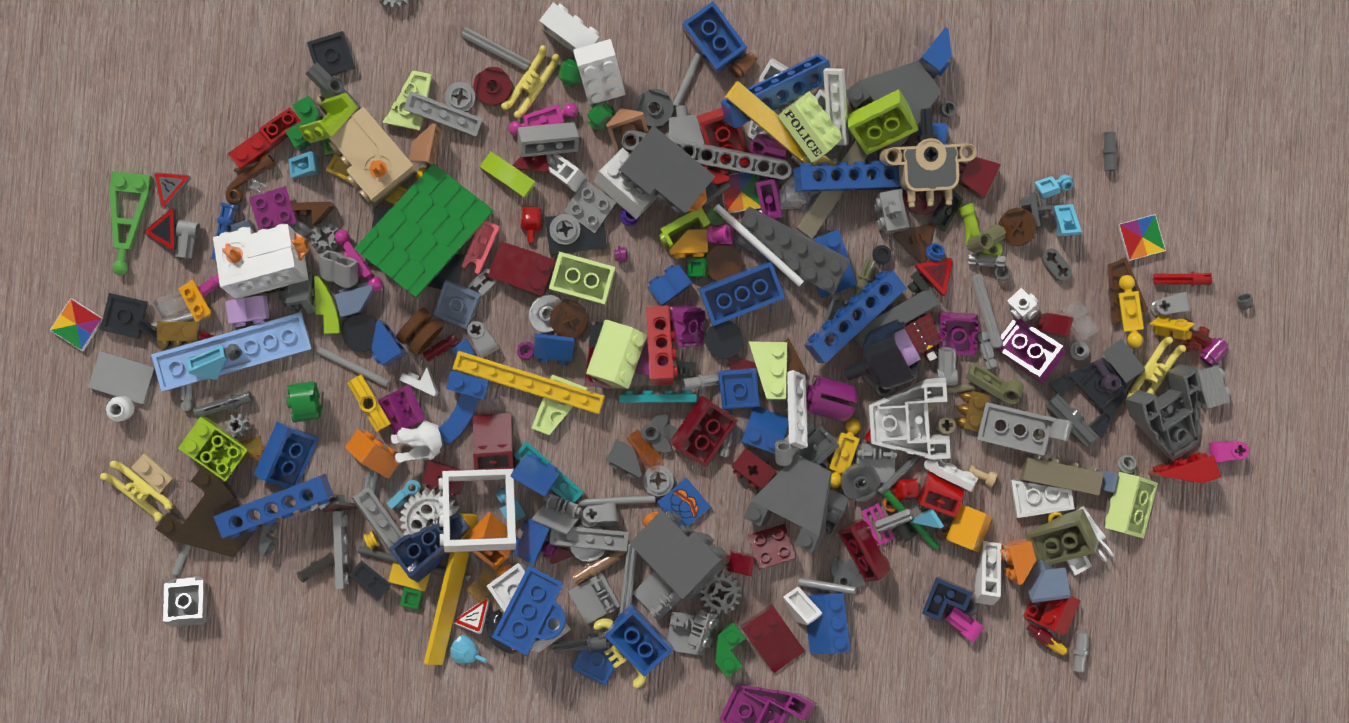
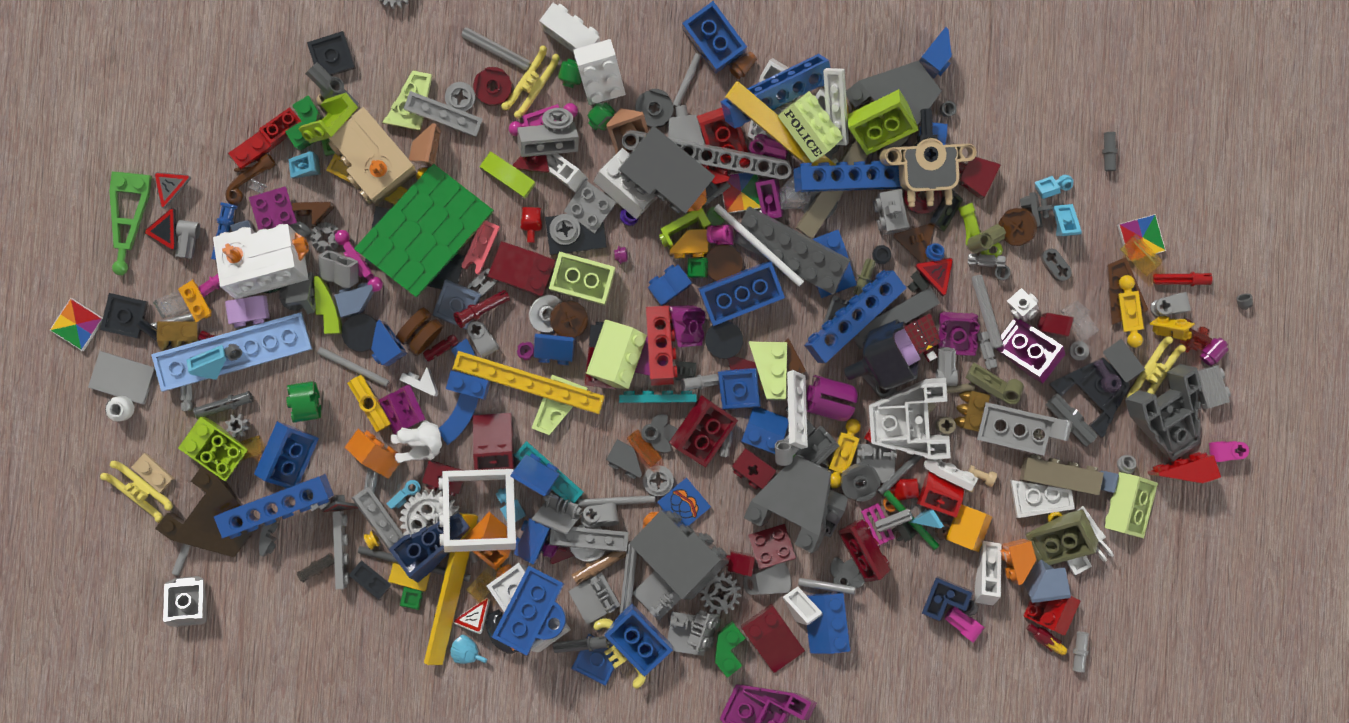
none -> dark red pin [453,290,510,328]
none -> light grey gear [542,108,573,132]
none -> light grey piece [743,563,791,595]
none -> clear yellow slope [1120,234,1162,277]

